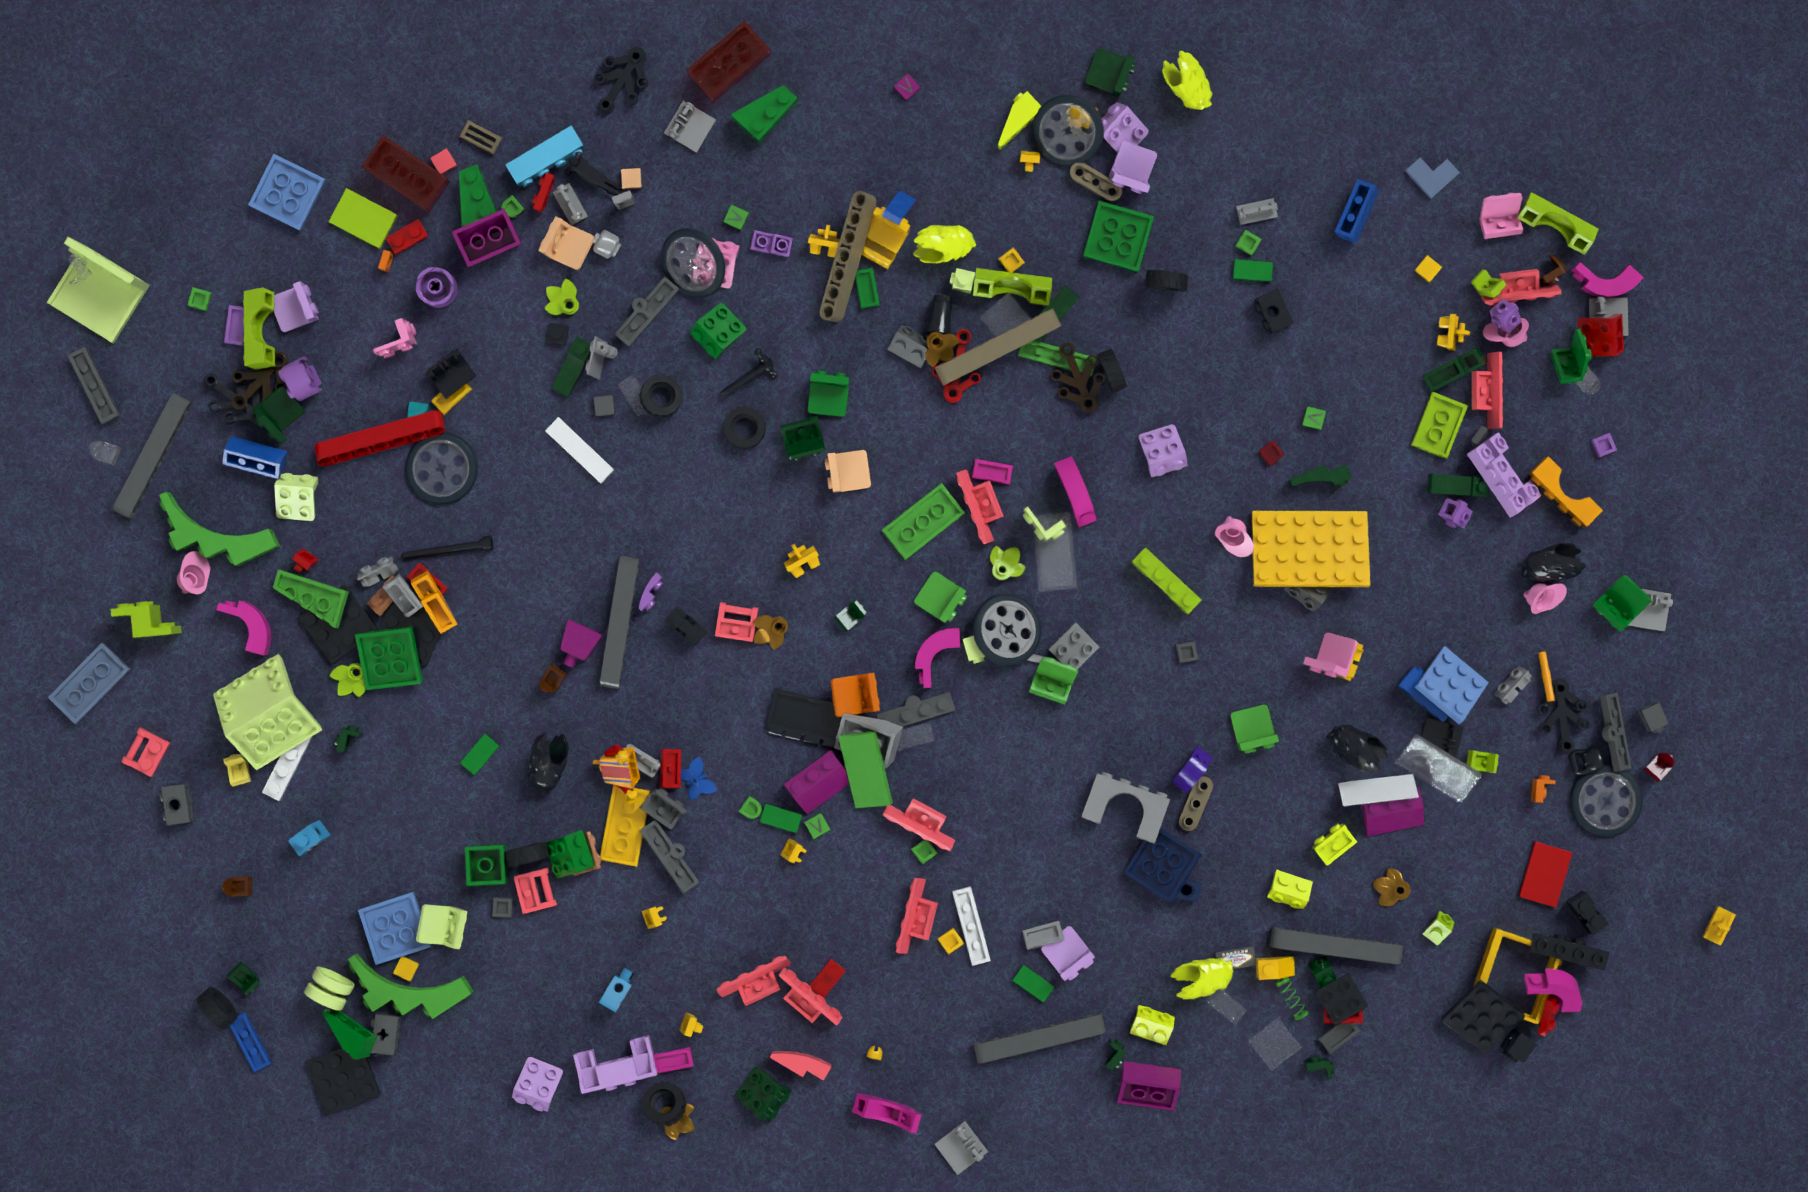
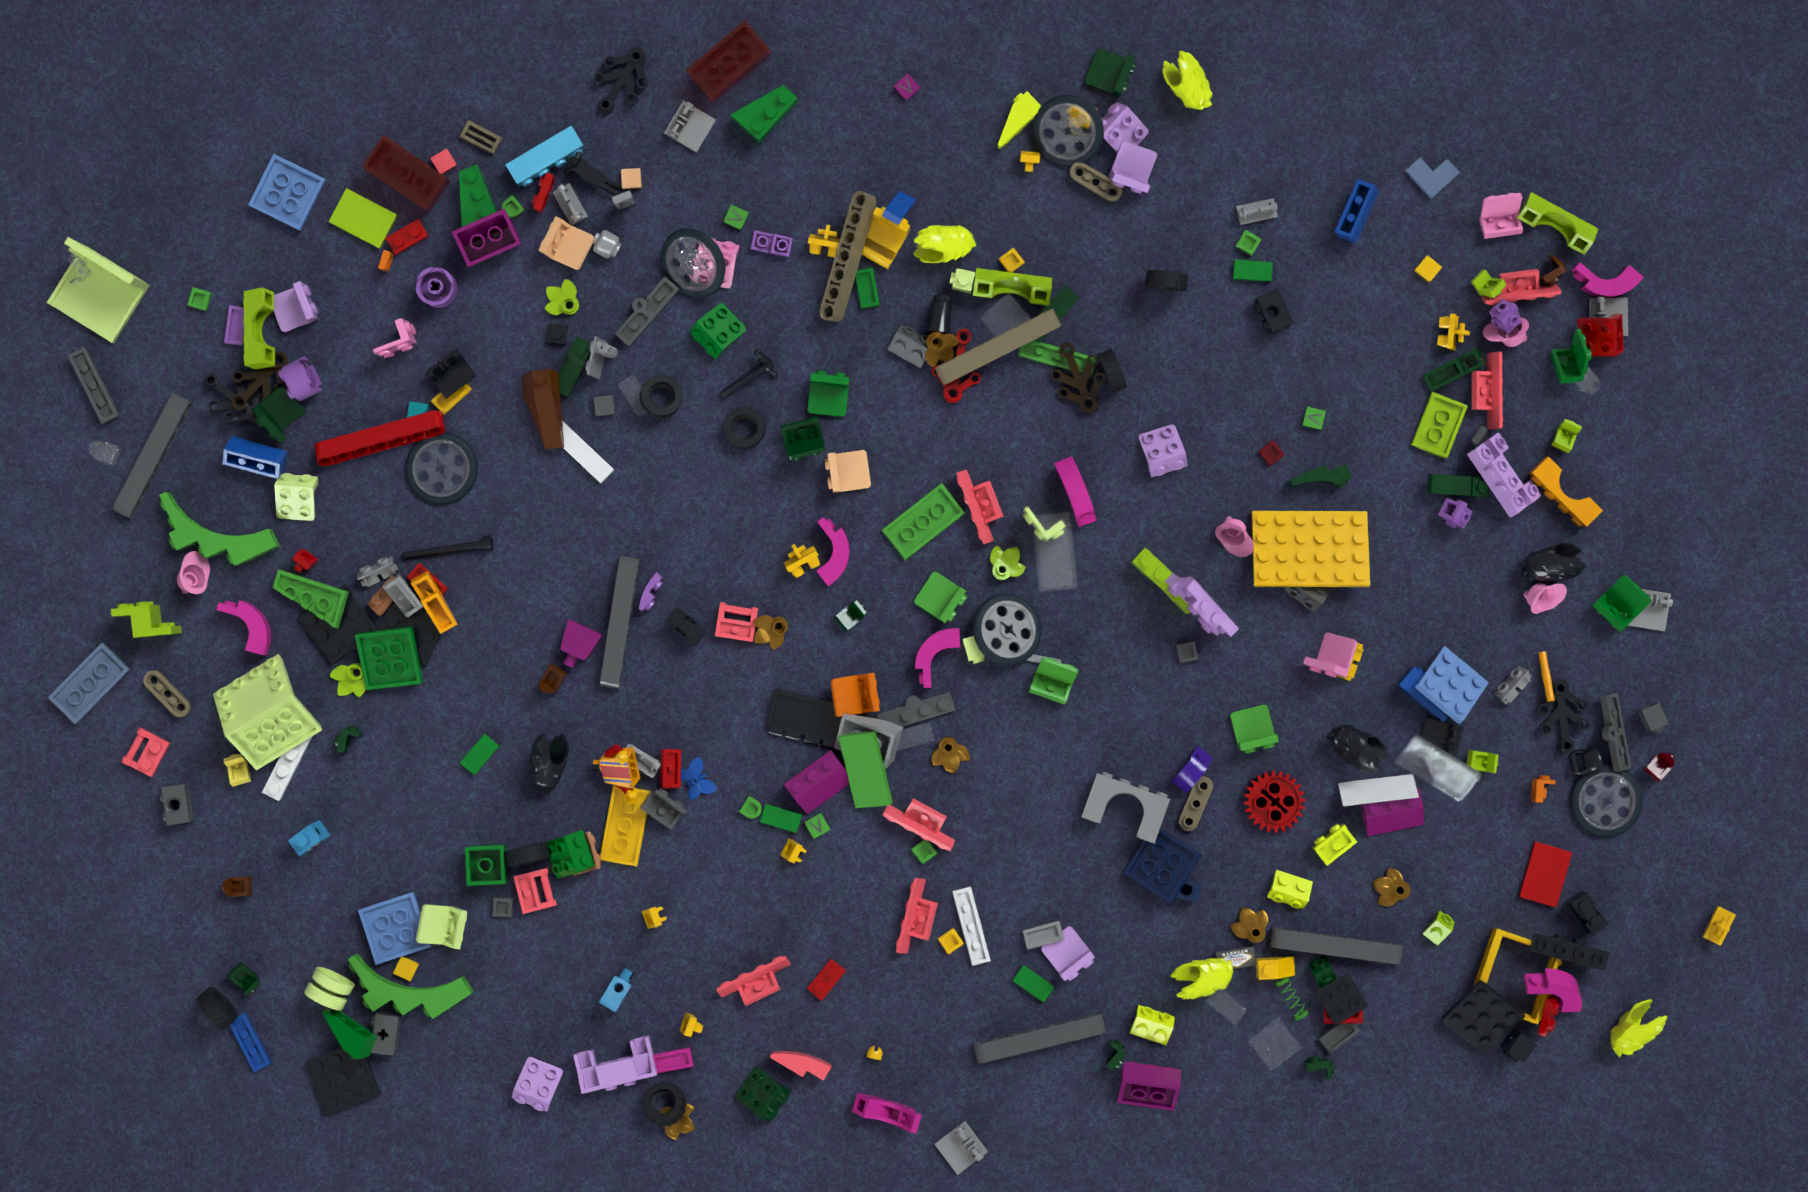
dark grey hinge [639,819,699,894] -> none
coral bracket [779,968,842,1025] -> none
dark pink tile [972,459,1013,485] -> none
light grey hinge [1049,622,1099,669] -> none
green plate [1083,201,1154,272] -> none
medium lavender tile [1591,433,1617,458] -> none
none -> dark tan plate [143,670,191,717]
none -> reddish brown wedge [521,369,564,450]
none -> dark pink arch [817,517,850,587]
none -> pearl gold plate [931,737,970,774]
none -> lavender bracket [1165,573,1239,637]
none -> pearl gold plate [1230,907,1269,943]
none -> red gear [1243,770,1306,833]
none -> lime bracket [1551,419,1582,454]
none -> neon yellow head [1611,999,1667,1057]

